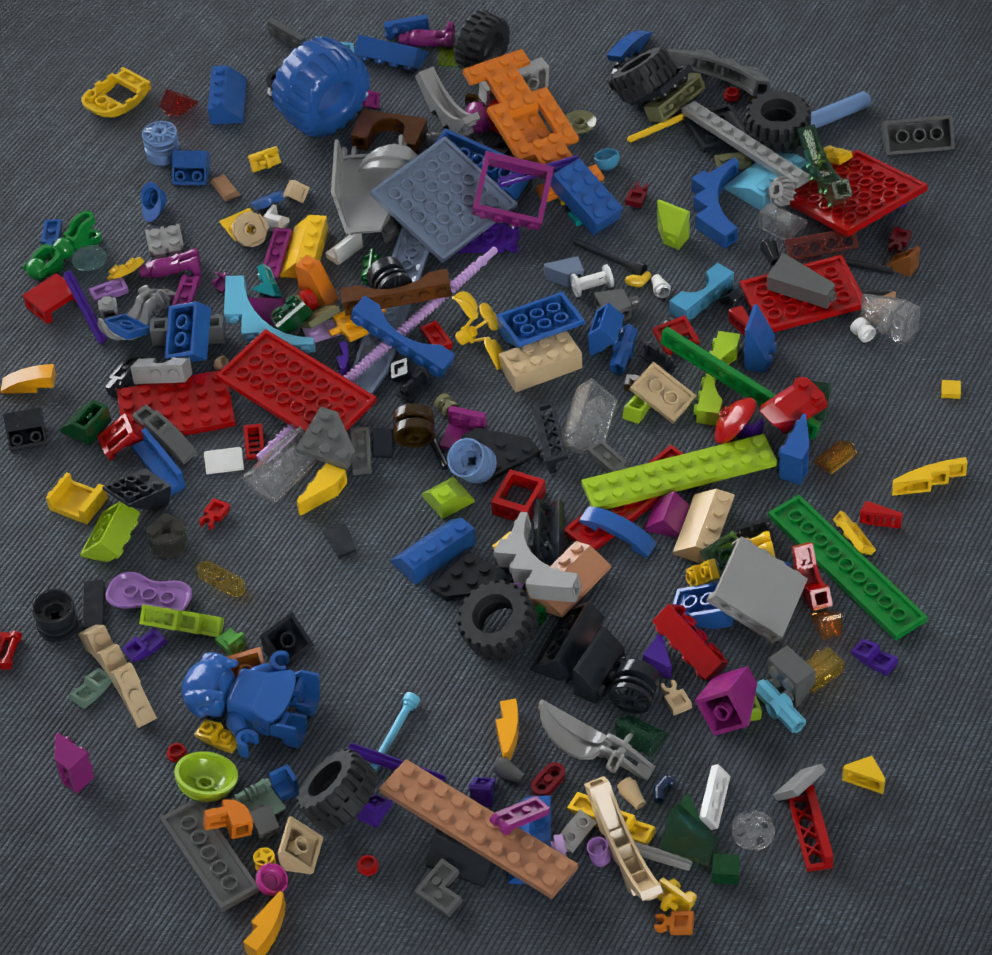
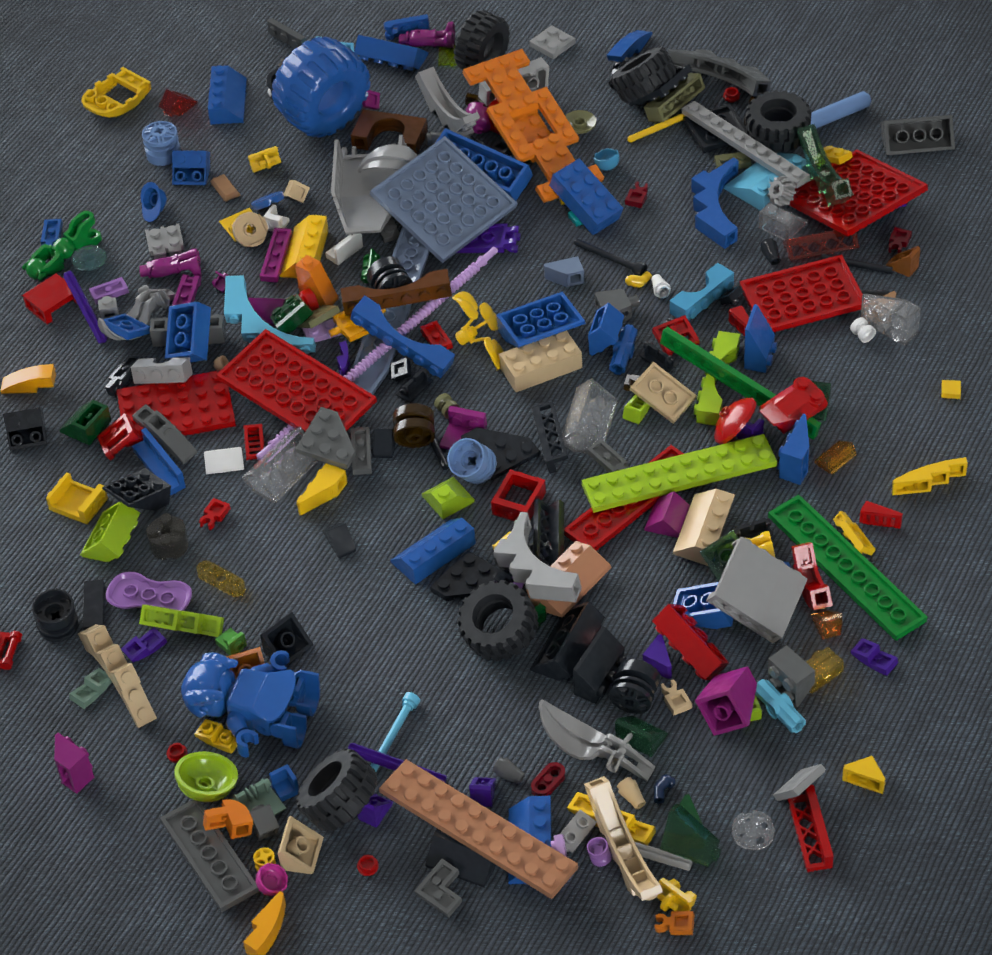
yellow slope [107,257,145,281] -> none
teal slope [252,264,283,299] -> none
magenta window [471,151,554,230] -> none
magenta plate [489,796,550,835] -> none
light orange slope [495,699,519,760] -> none
dark purple axle [497,155,579,188] -> none
white hose [570,264,614,298] -> none
blue slope [579,506,657,558] -> none
lime slope [657,199,690,250] -> none
yellow slope [686,559,720,587] -> none
white plate [699,764,730,830] -> none
dark green panel [712,854,739,885] -> none
dark grey slope [767,253,837,308] -> none
none -> light grey plate [529,25,575,59]

